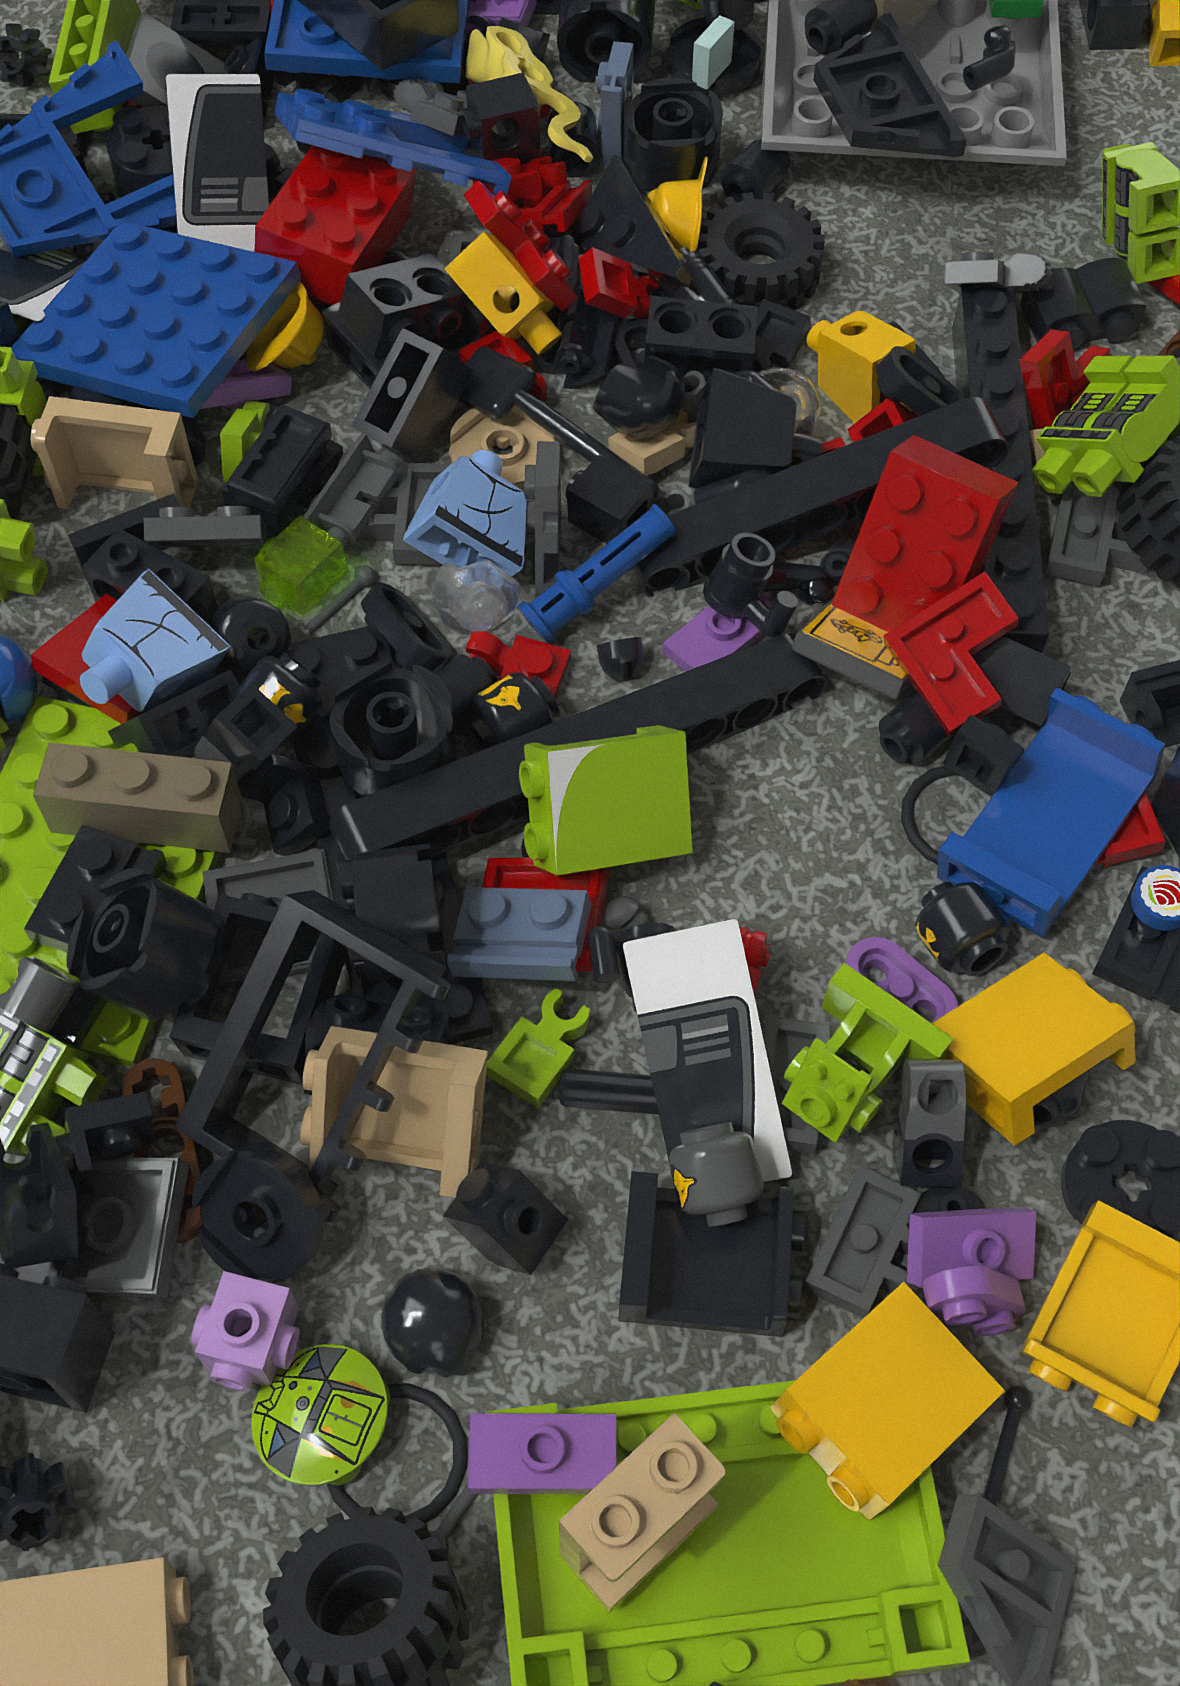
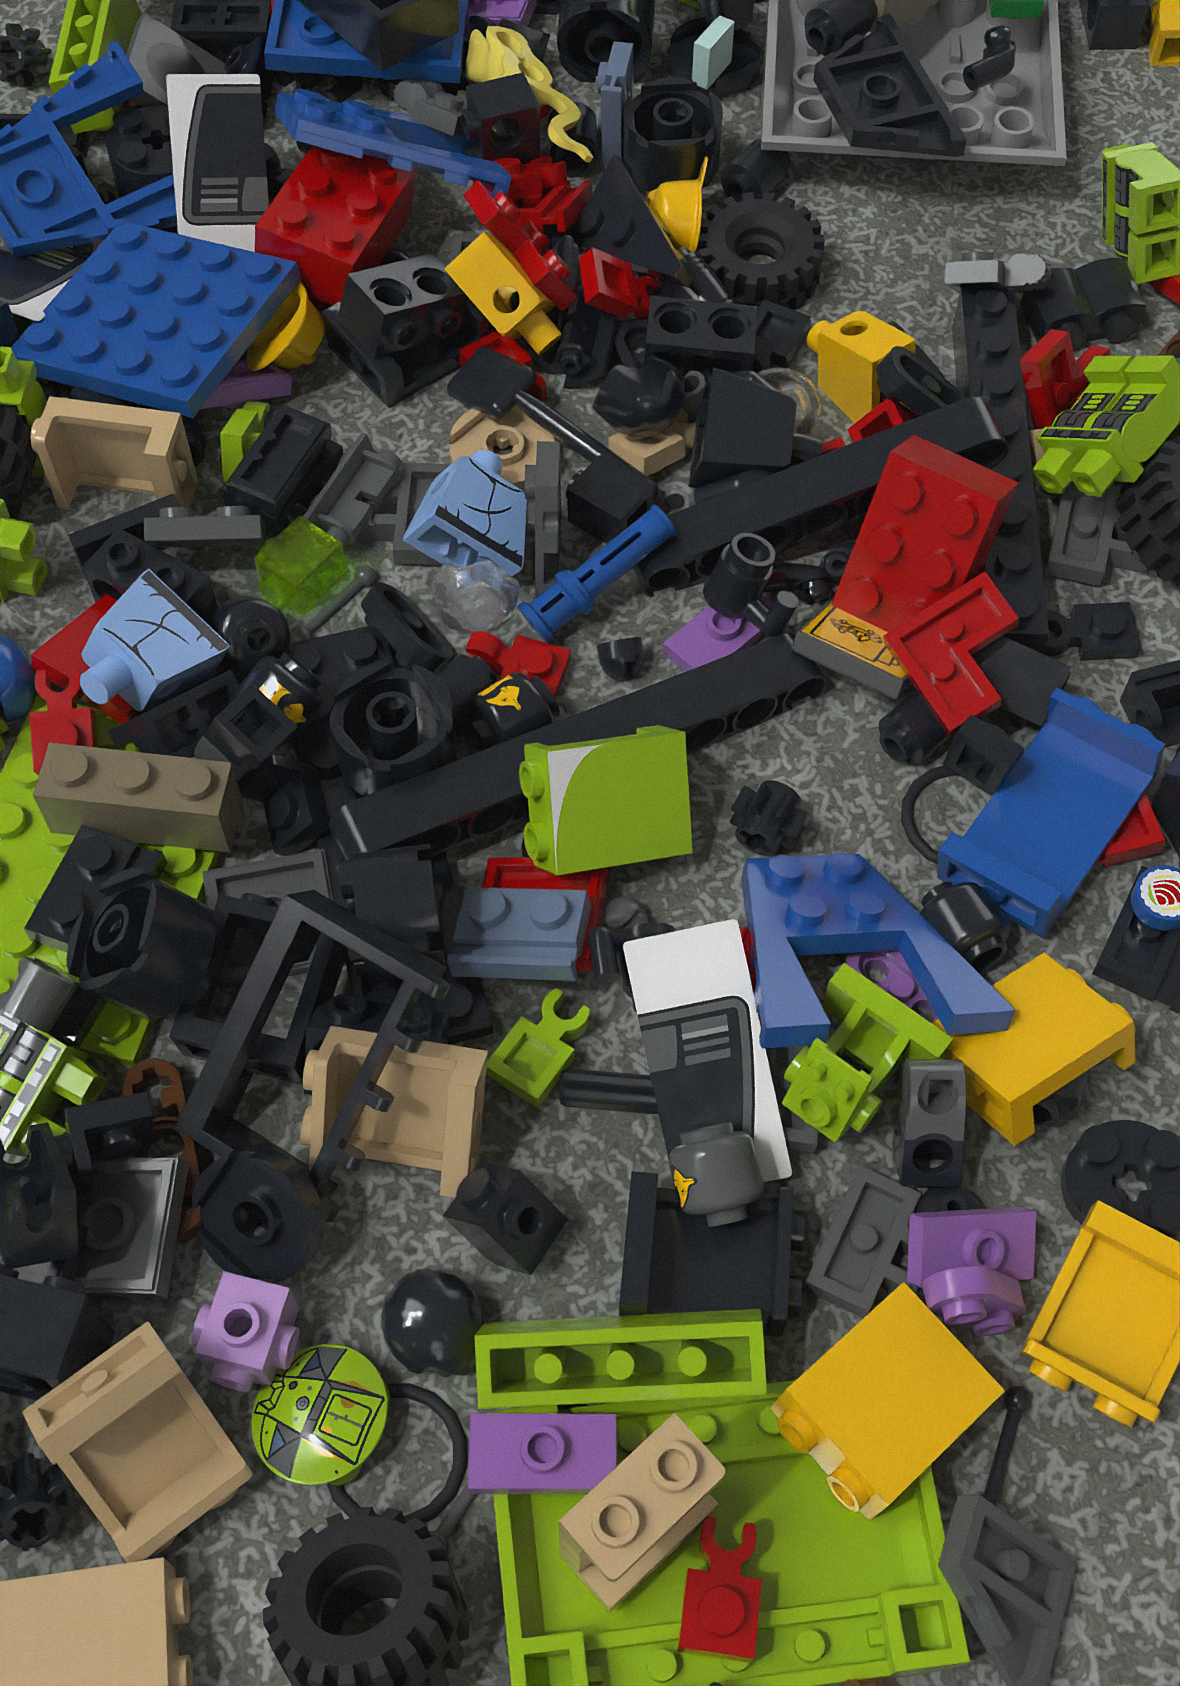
black brick [351,328,474,463] -> none
none -> tan panel [22,1321,253,1563]
none -> red plate [29,667,98,776]
none -> lime brick [474,1309,767,1409]
none -> red plate [677,1516,762,1663]
none -> black gear [729,780,808,856]
none -> blue wing [741,852,1014,1049]
none -> black plate [1042,602,1141,661]

